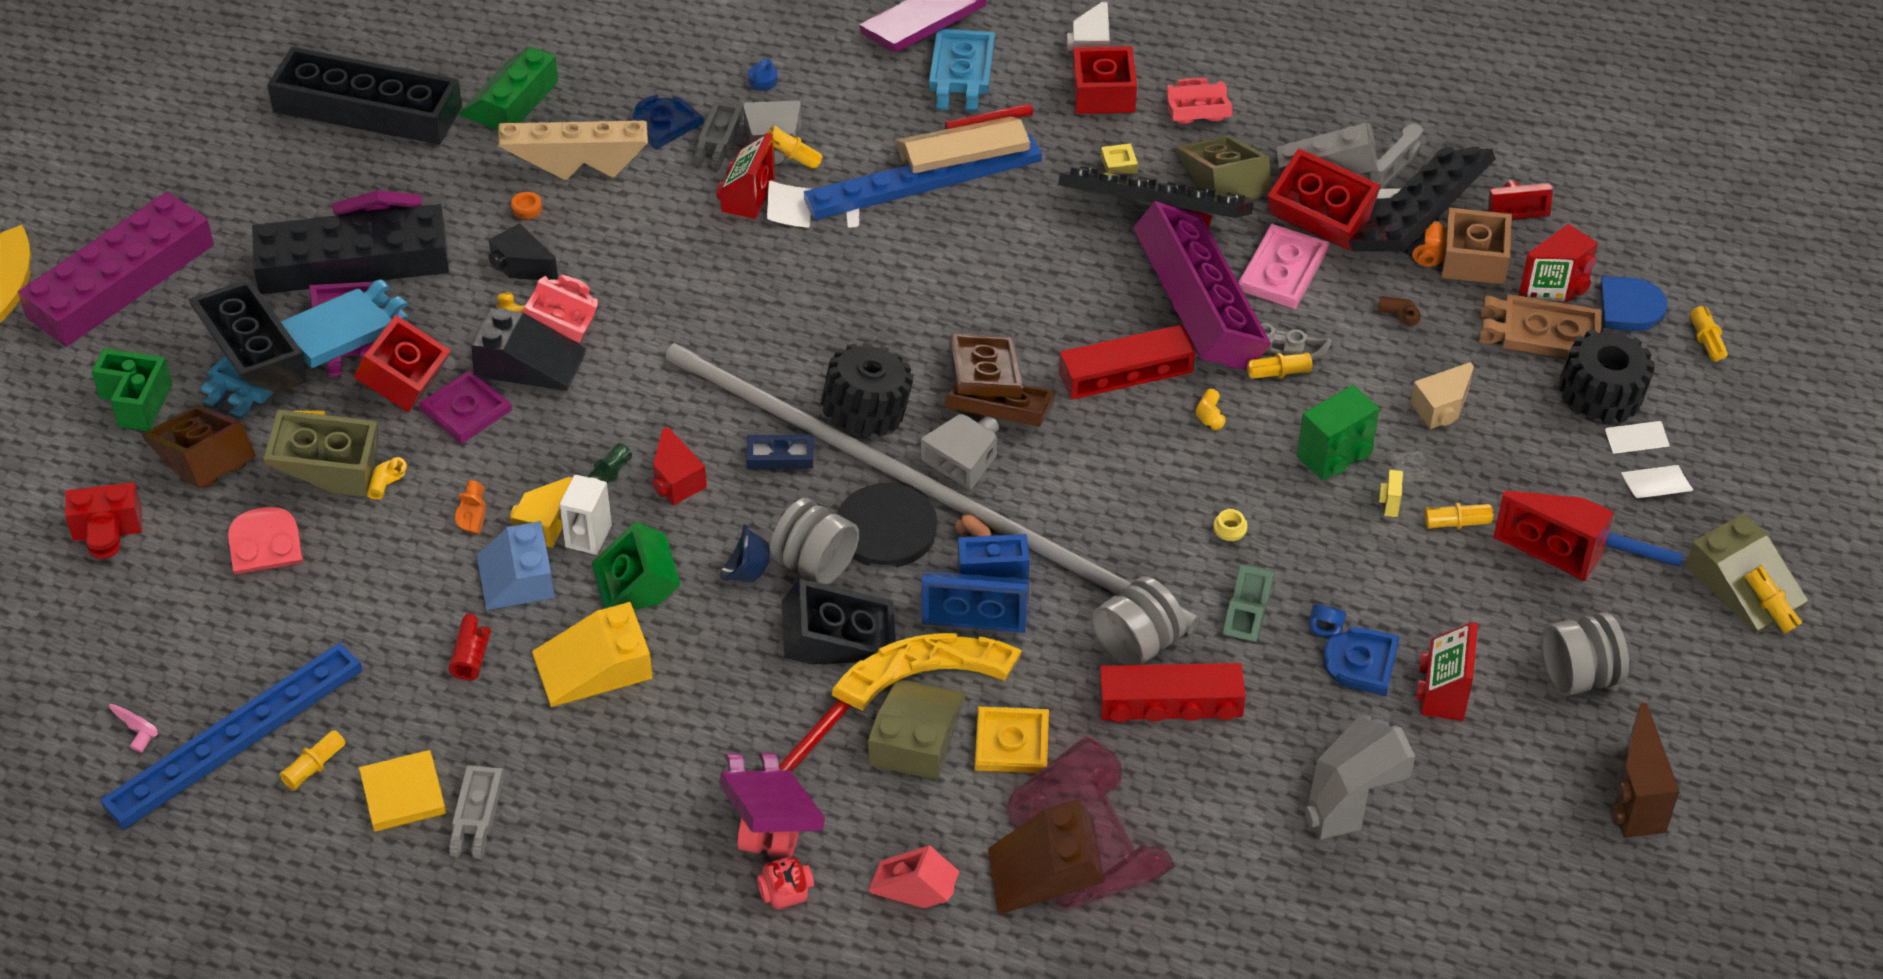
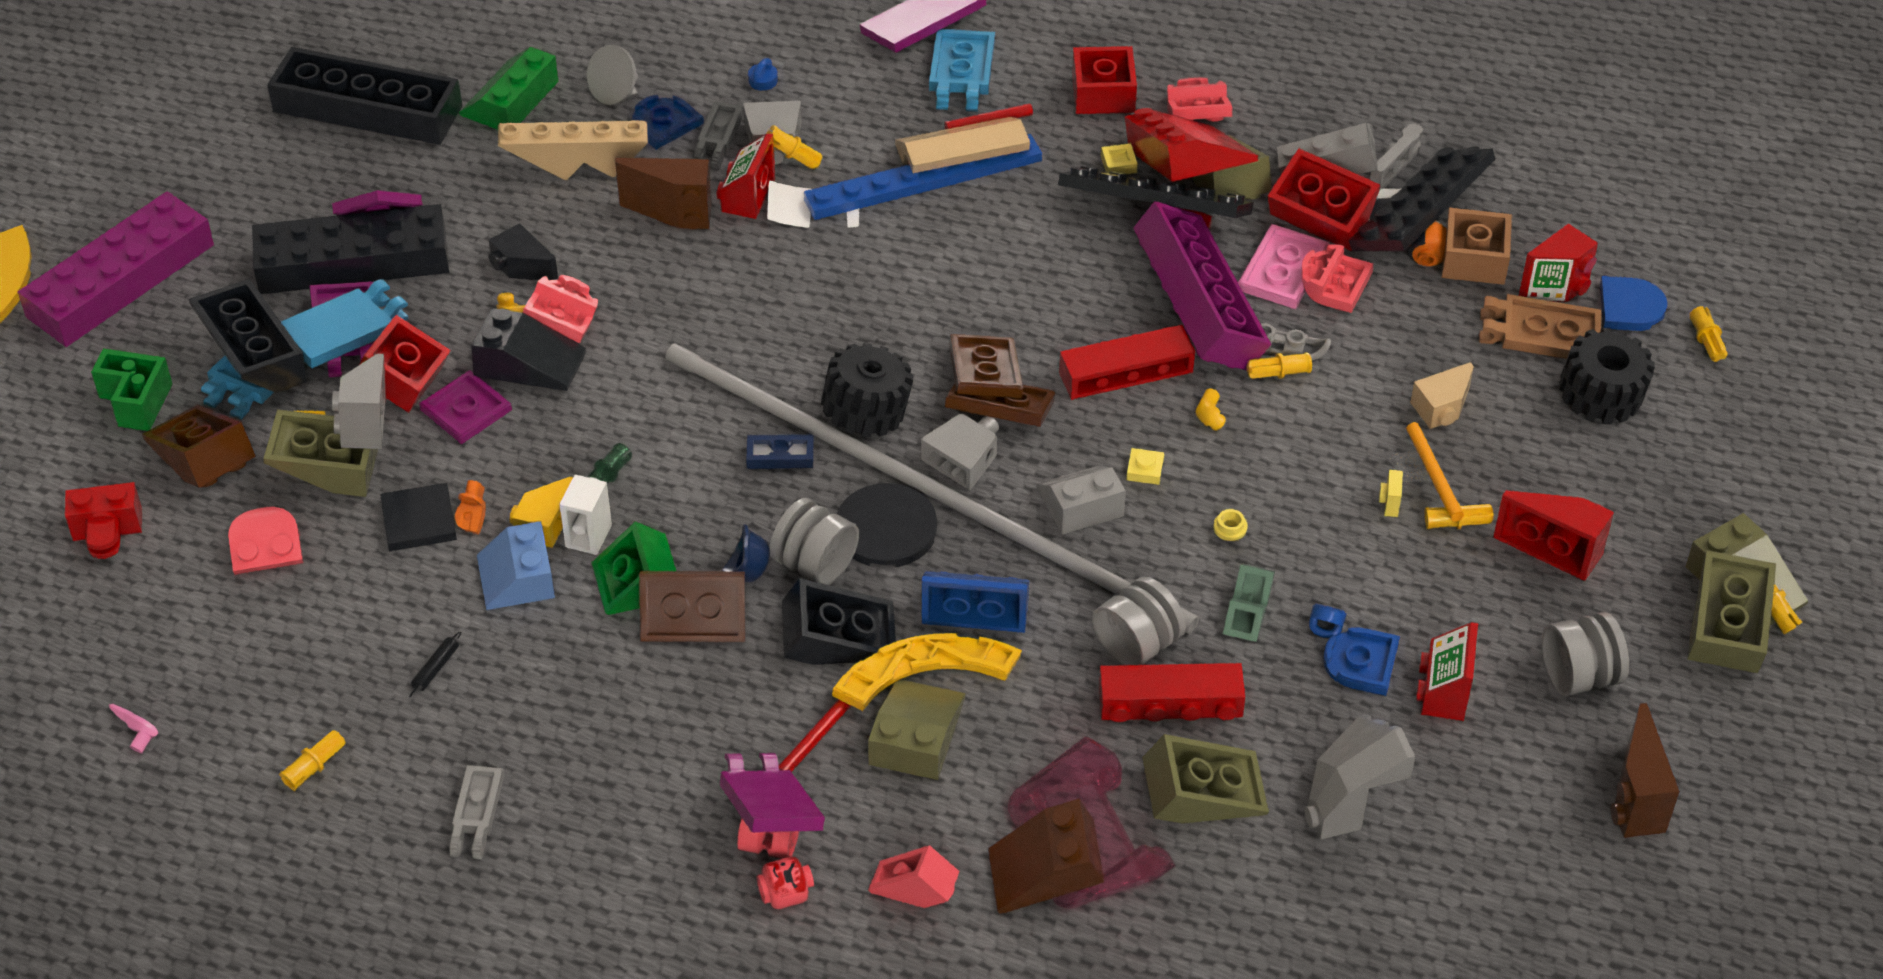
blue plate [100,642,363,830] -> none
yellow tile [359,750,446,832] -> none
yellow arm [367,457,407,500] -> none
red hinge [448,613,491,680] -> none
orange tile [511,192,542,220] -> none
yellow slope [532,602,653,707] -> none
red slope [652,427,707,505] -> none
nougat arm [955,515,992,537] -> none
blue panel [958,534,1030,580] -> none
yellow tile [975,706,1049,774] -> none
white slope [1067,2,1109,51] -> none
green brick [1297,384,1380,481] -> none
reddish brown arm [1378,296,1421,326] -> none
red tile [1488,180,1553,220] -> none
white sticker [1605,421,1693,498] -> none
blue bar [1606,533,1684,567] -> none
none -> light grey slope [332,354,386,449]
none -> black tile [380,483,457,552]
none -> black piece [409,632,462,698]
none -> light grey shield [587,45,638,105]
none -> reddish brown slope [615,158,712,230]
none -> reddish brown tile [639,571,746,642]
none -> light grey slope [1036,466,1126,535]
none -> red slope [1124,108,1258,182]
none -> light yellow plate [1127,448,1164,485]
none -> olive slope [1142,734,1269,824]
none -> coral slope [1301,244,1374,313]
none -> light orange bar [1406,422,1464,522]
none -> olive slope [1687,550,1777,673]

